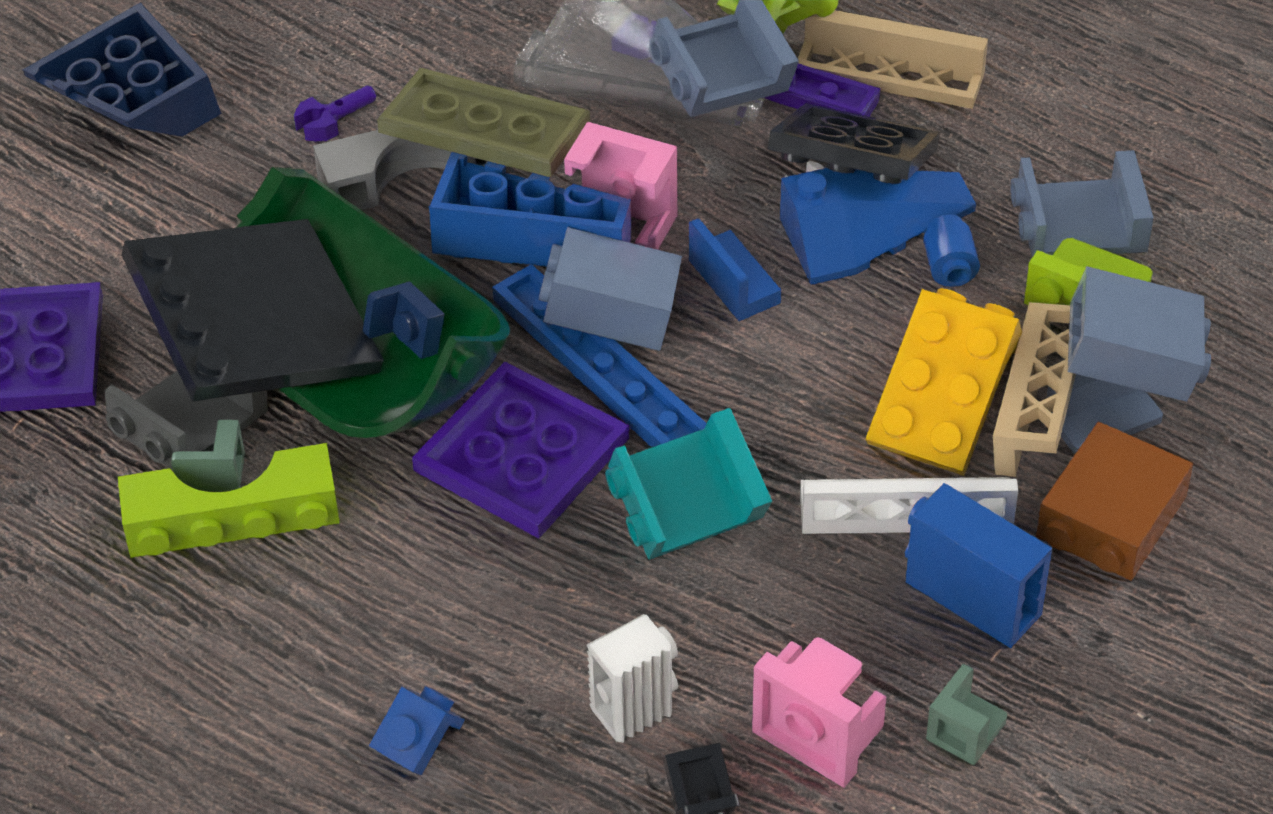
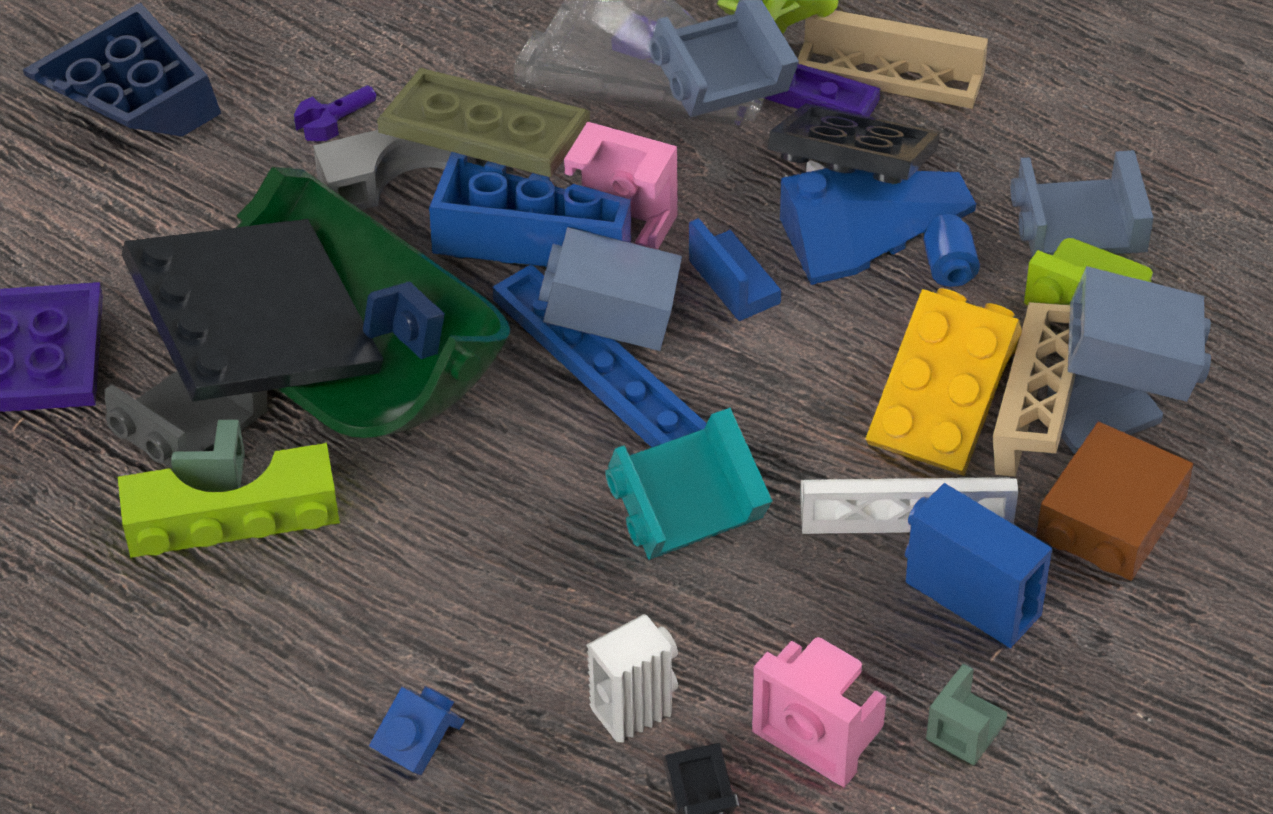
dark purple plate [412,361,629,539] -> none

